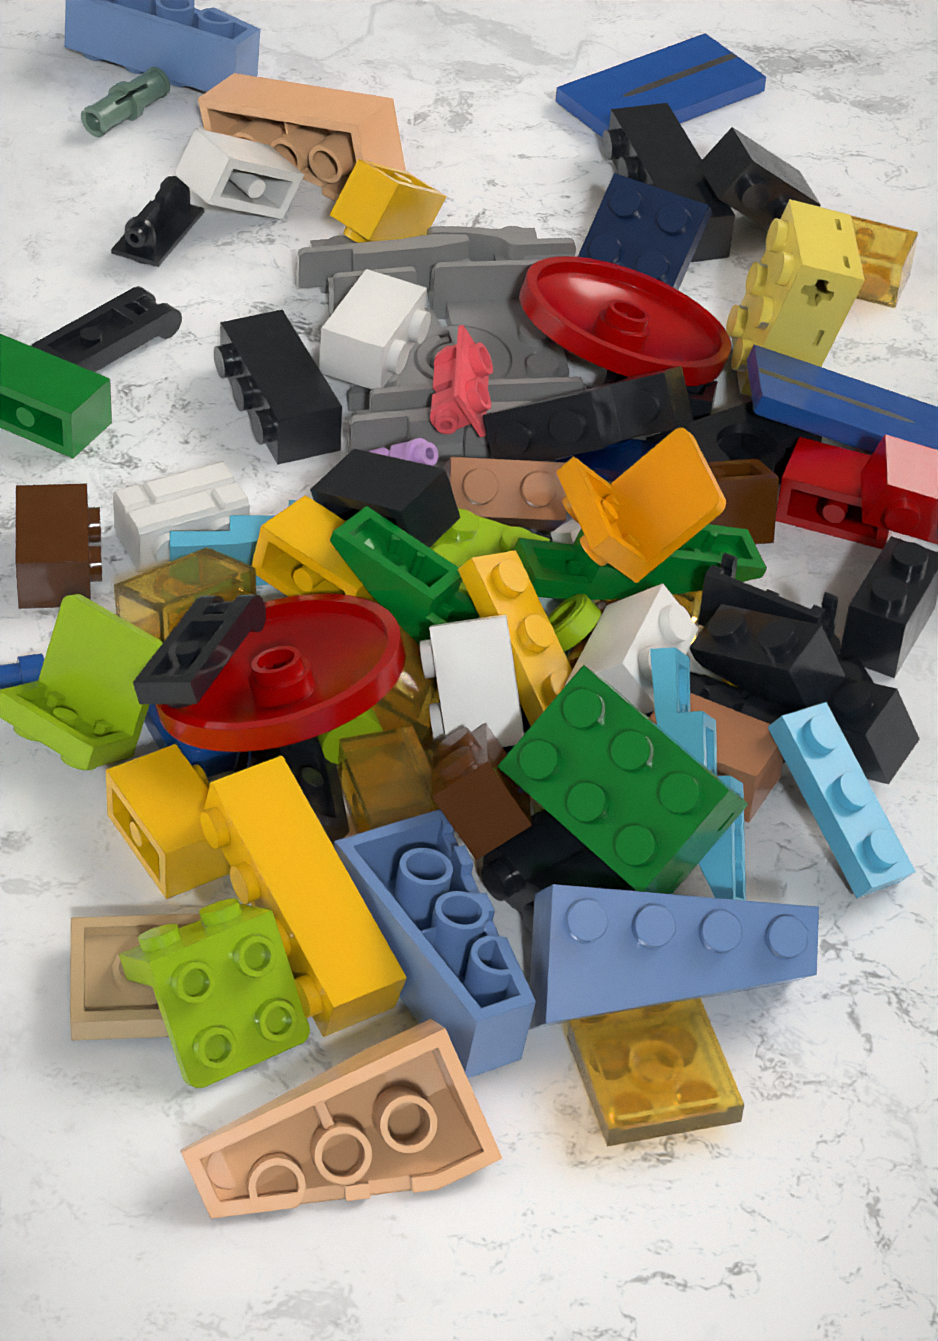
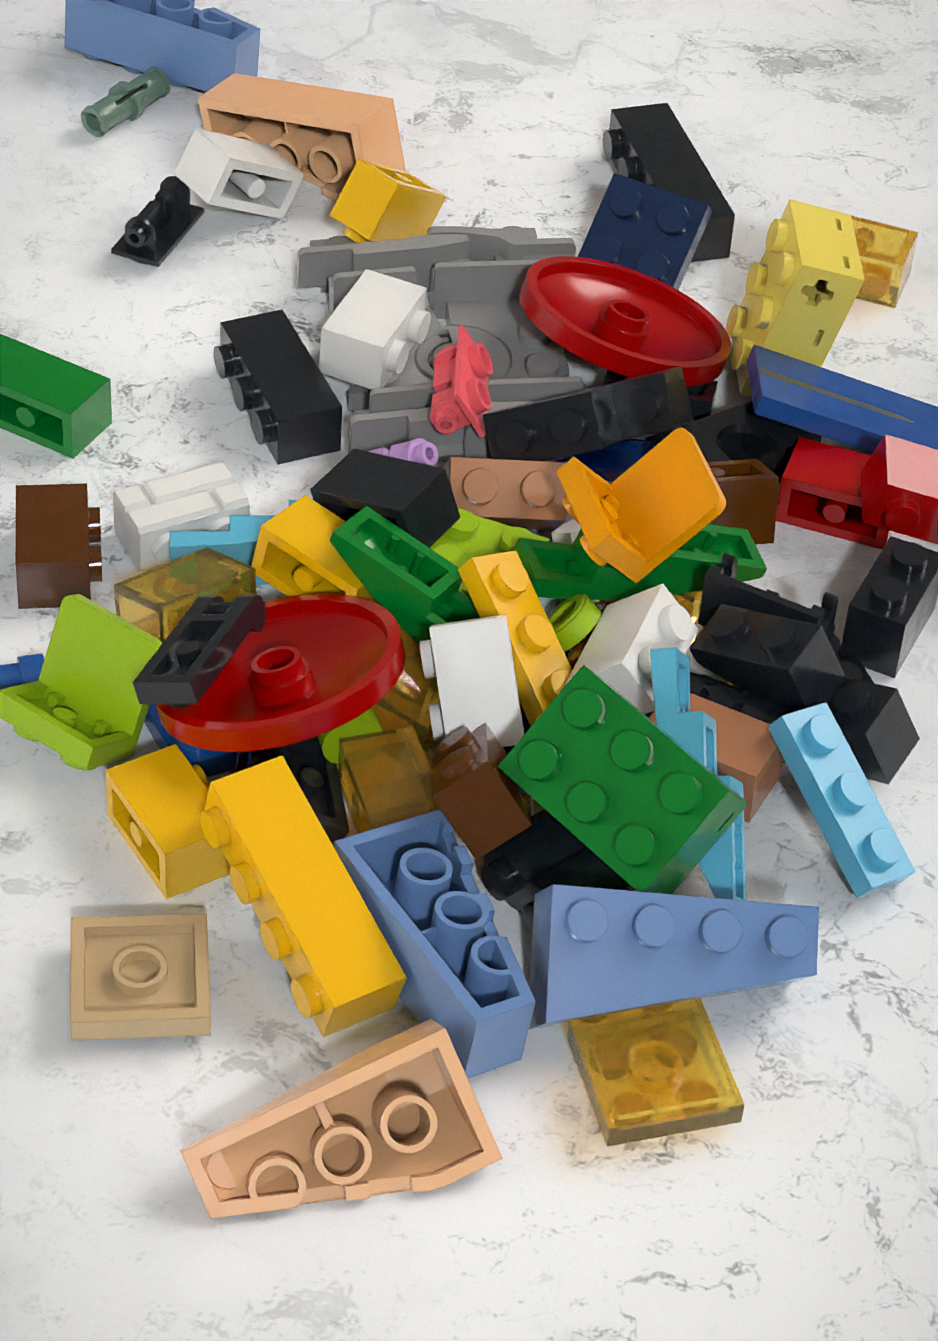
black plate [31,286,182,372] -> none
lime bracket [118,898,310,1088] -> none
blue tile [555,33,766,138] -> none
black brick [698,127,821,230] -> none

